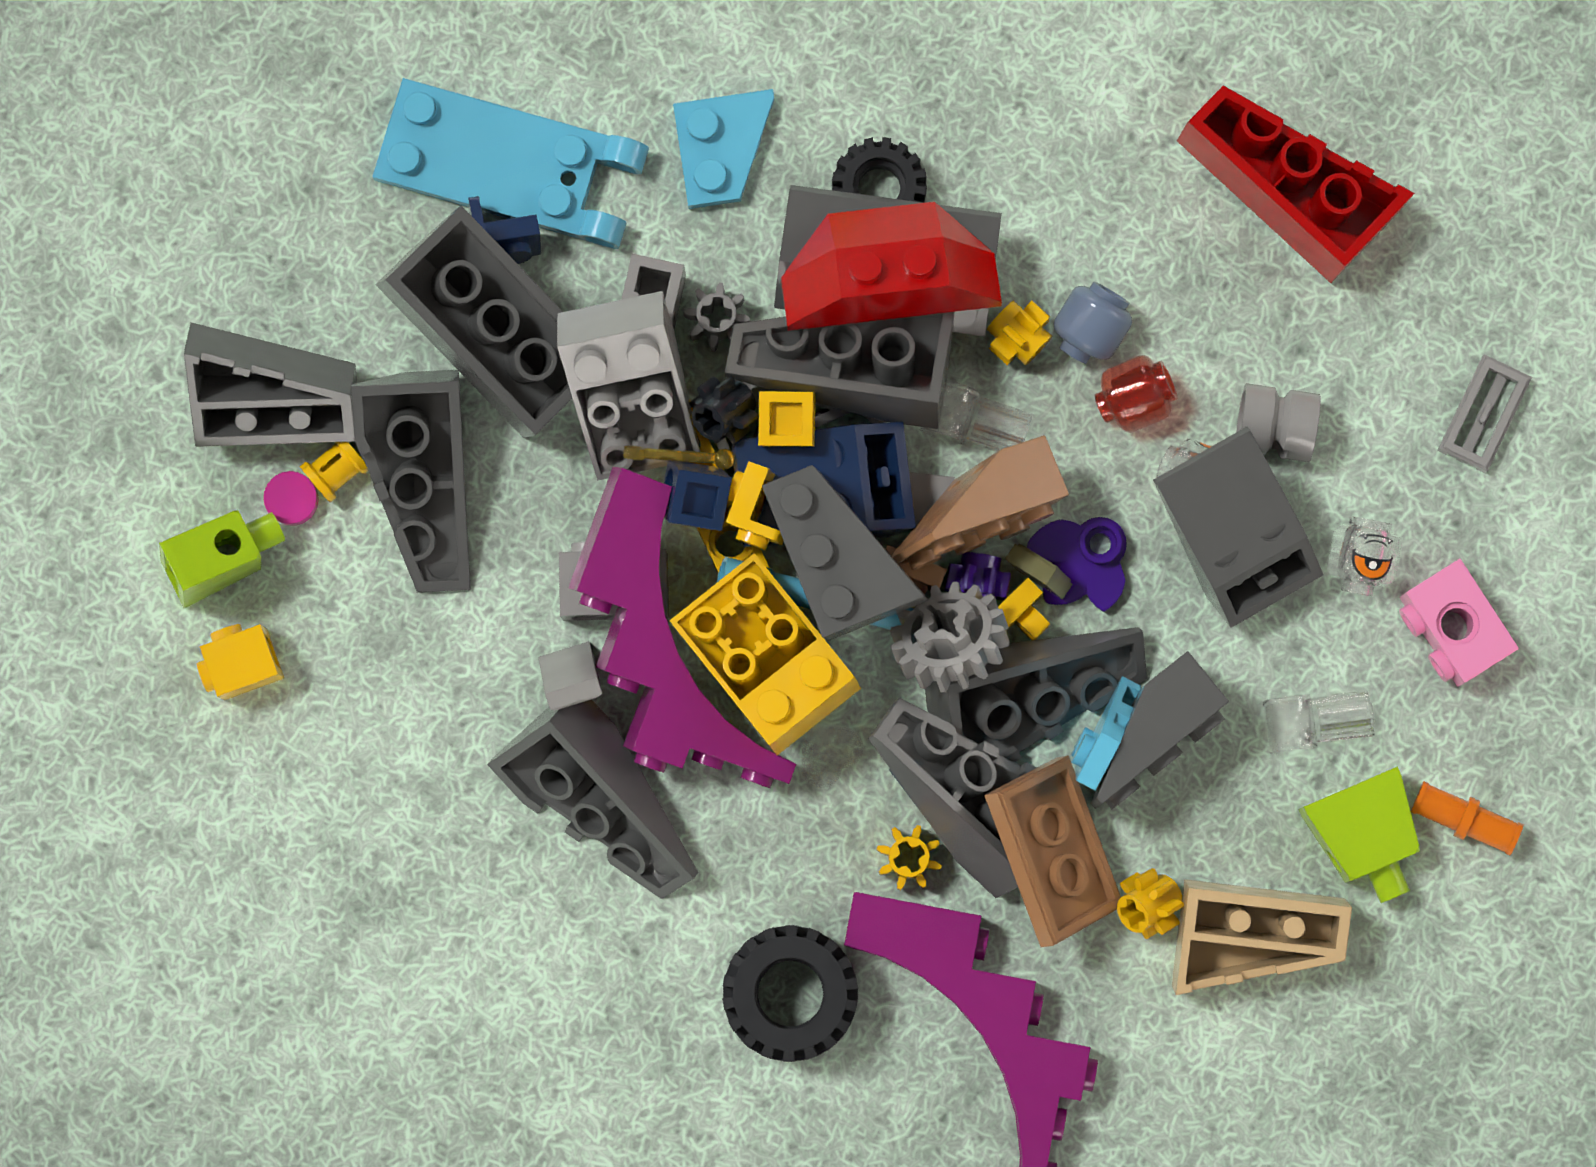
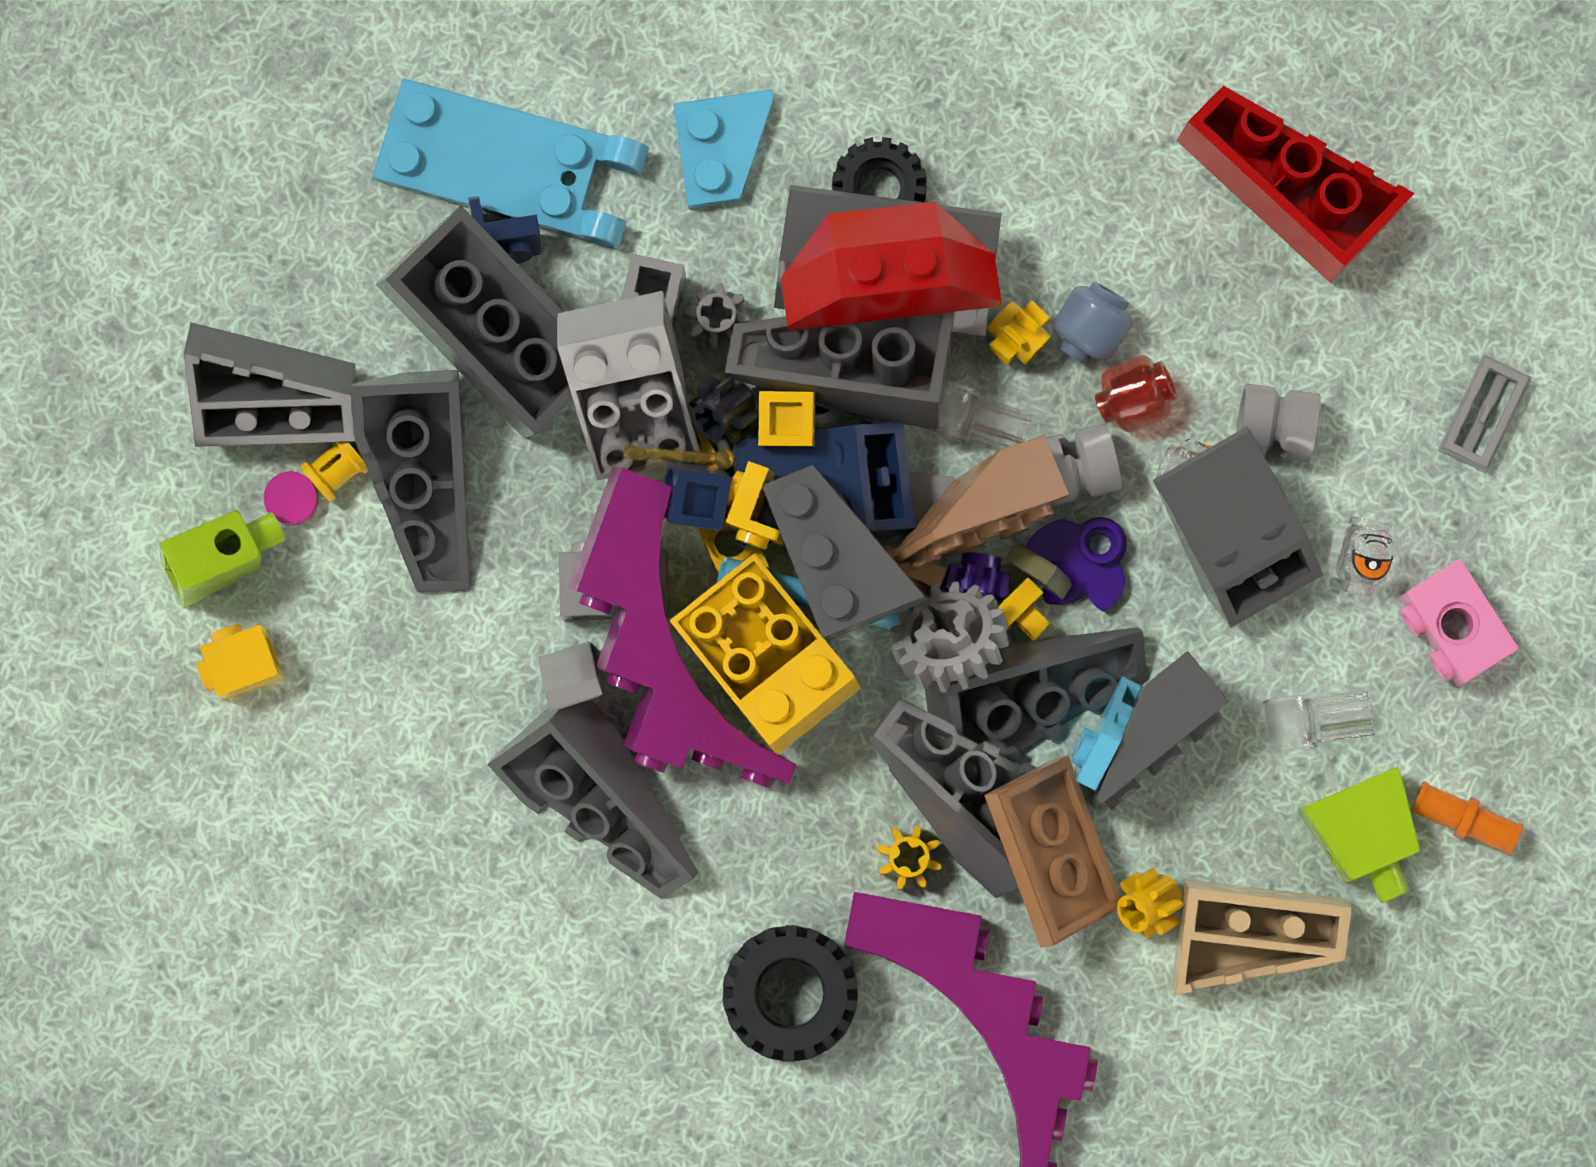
none -> light grey wheel [1046,423,1122,507]

